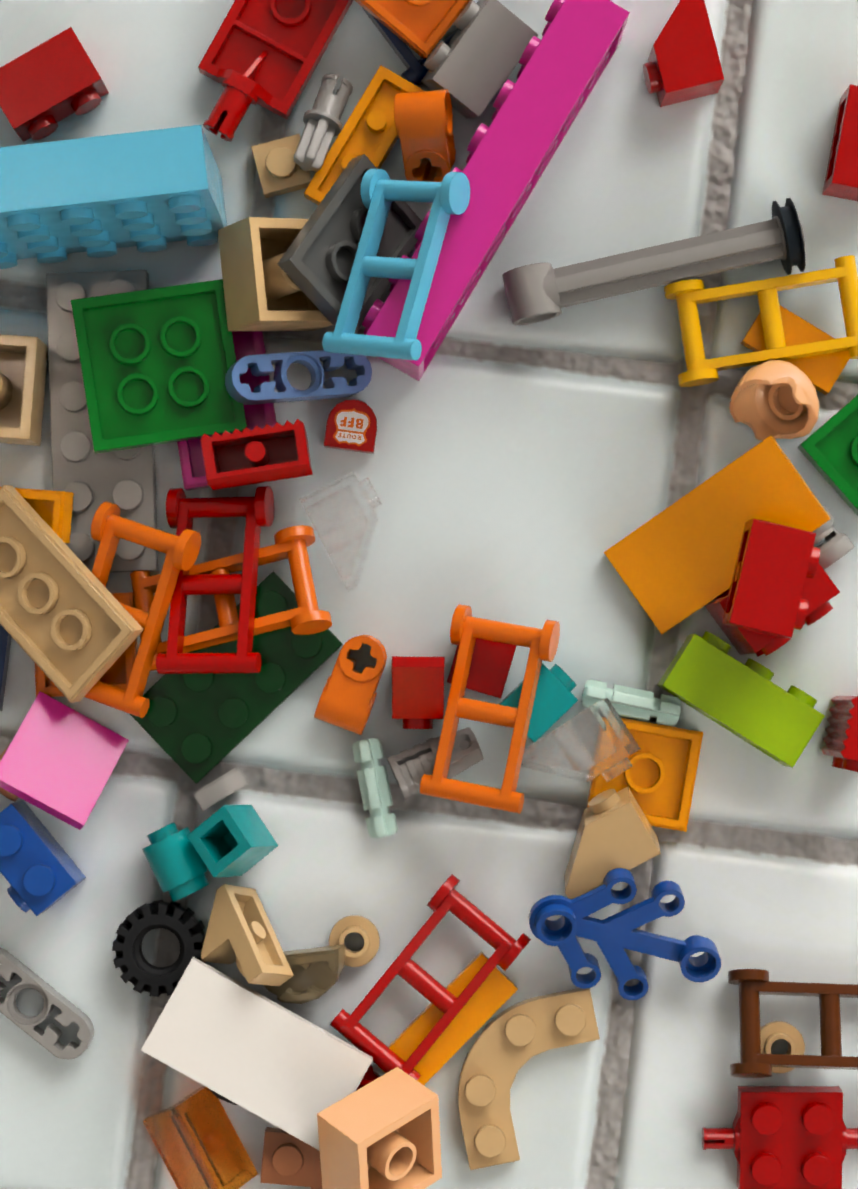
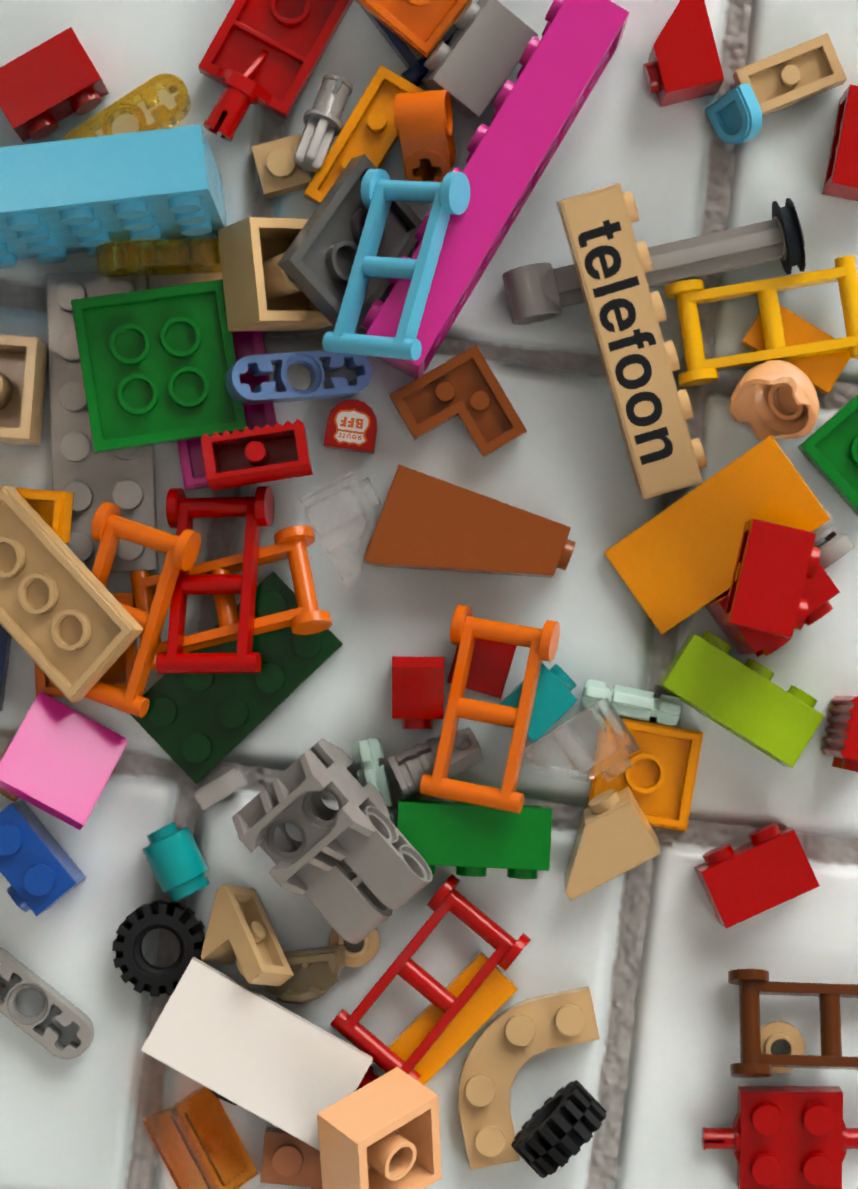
teal brick [187,805,278,878] -> none
orange piece [314,635,387,735] -> none
blue plant [529,868,721,1001] -> none
none -> clear yellow beam [62,74,191,140]
none -> clear yellow beam [96,238,222,277]
none -> light grey connector [232,738,433,944]
none -> dark orange slope [364,465,576,578]
none -> dark orange plate [389,345,527,458]
none -> green brick [397,799,552,879]
none -> black tyre [511,1080,607,1178]
none -> tan brick [556,183,707,499]
none -> red brick [694,823,820,928]
none -> medium azure tile [705,83,762,145]
none -> tan plate [733,33,847,117]

